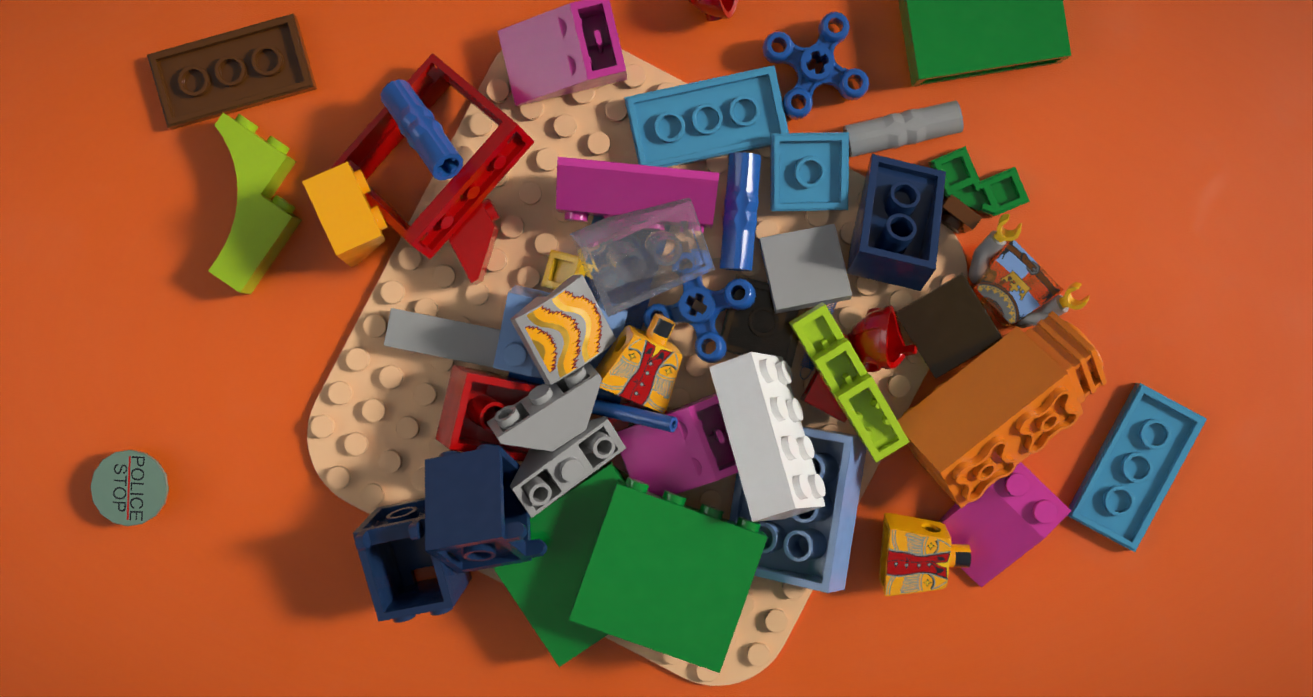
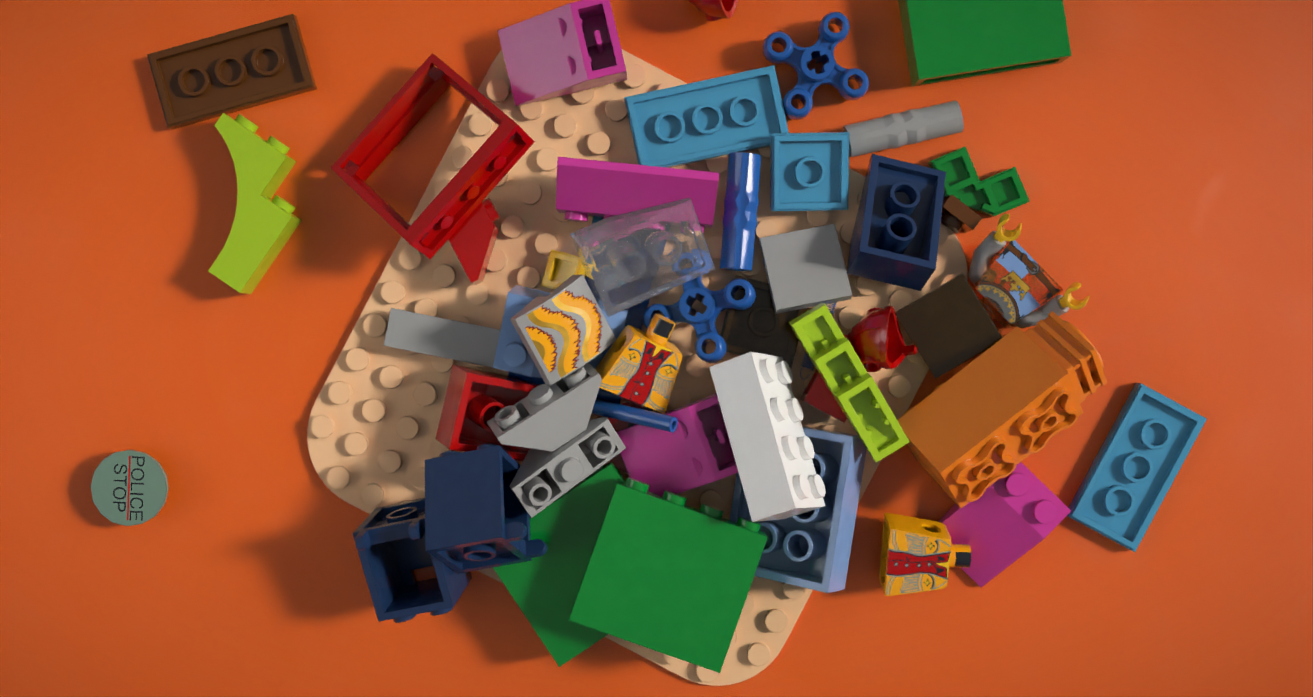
light orange slope [302,162,388,267] -> none
blue axle [380,79,463,180] -> none

